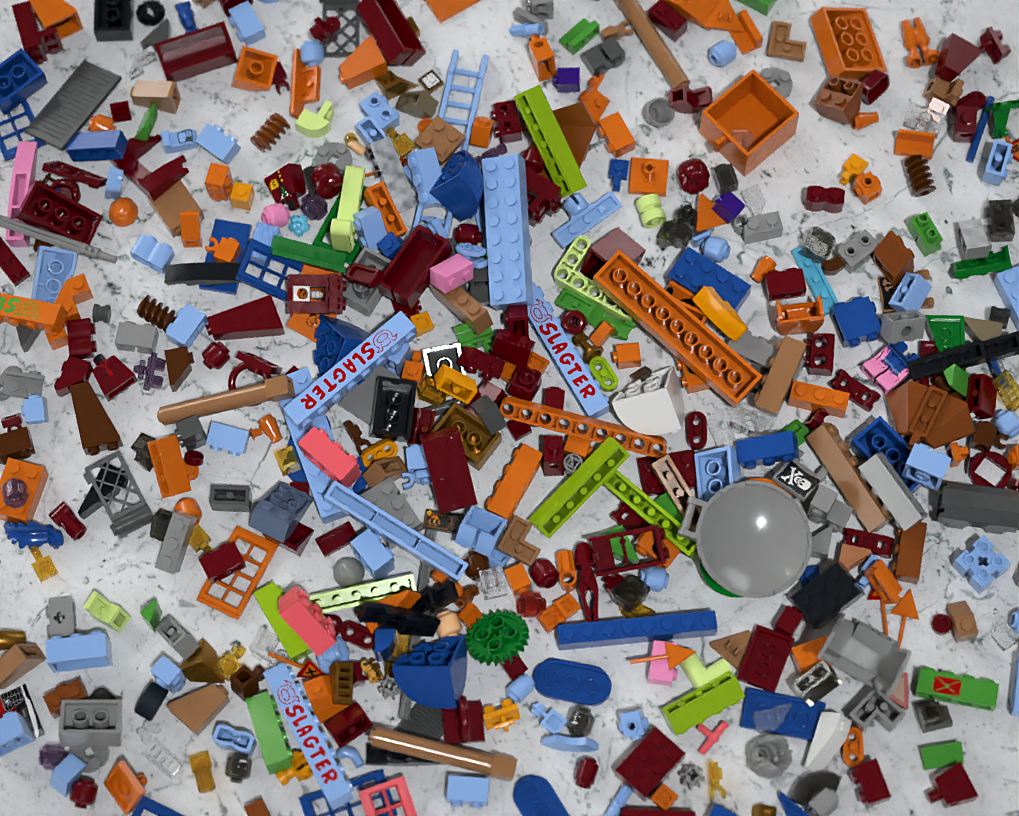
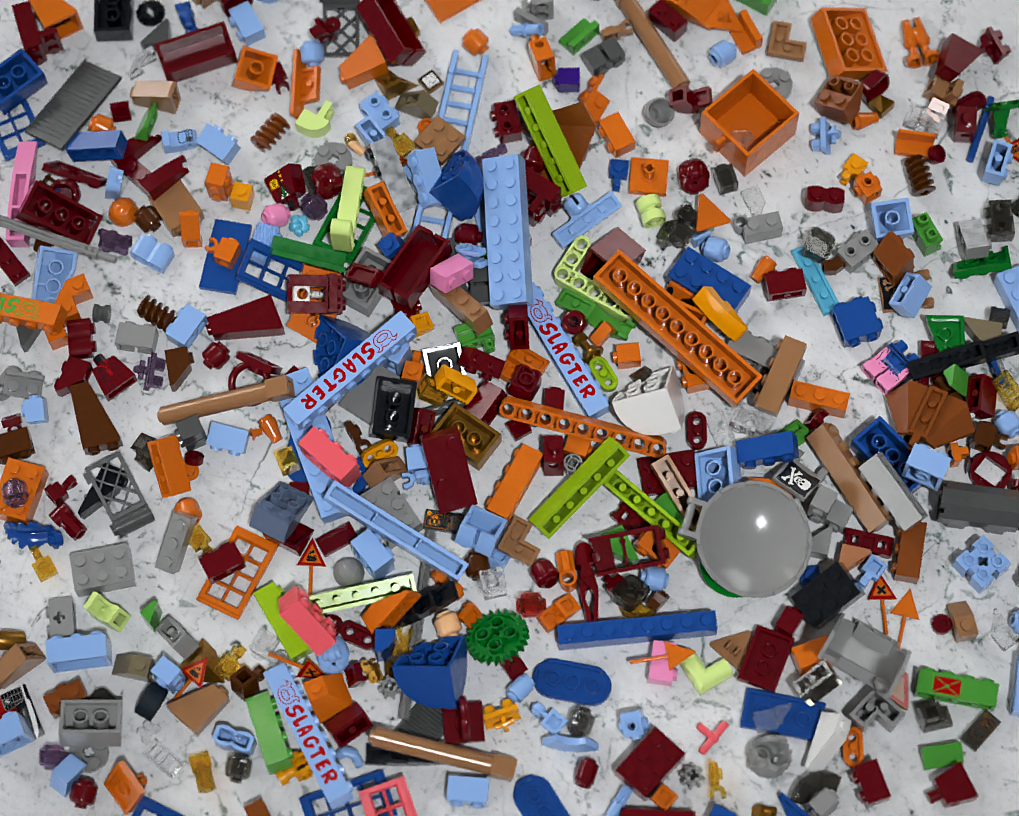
clear smoke brick [150,508,173,542] -> none
black slope [164,262,241,287] -> none
dark grey brick [209,485,253,512] -> none
pearl gold slope [329,661,353,705] -> none
light blue brick [353,206,387,251] -> none
black slope [357,602,441,637] -> none
light blue plate [421,216,446,236] -> none
dark orange arm [456,585,479,608] -> none
orange brick [470,116,495,148] -> none
dark grey slope [470,395,508,436] -> none
dark red brick [491,329,536,368] -> none
orange brick [504,563,532,596] -> none
lime brick [660,671,745,736] -> none
dark purple brick [712,190,746,224] -> none
orange piece [775,296,824,336] -> none
dark red brick [805,332,835,376] -> none
dark red plate [829,369,881,412] -> none
orange panel [863,559,903,604] -> none
light grey brick [880,310,926,344] -> none
none -> dark red piece [44,475,78,507]
none -> light grey brick [69,543,136,597]
none -> clear purple hips [98,228,132,256]
none -> dark tan slope [112,654,155,683]
none -> reddish brown head [134,205,161,233]
none -> piece [170,657,208,703]
none -> piece [297,538,326,595]
none -> orange head [462,28,489,56]
none -> reddish brown piece [646,590,670,614]
none -> light blue hips [811,117,842,155]
none -> pearl gold slope [868,95,895,119]
none -> light blue slope [870,198,914,244]
none -> dark red tile [928,145,946,164]
none -> clear smoke tile [959,709,1001,752]

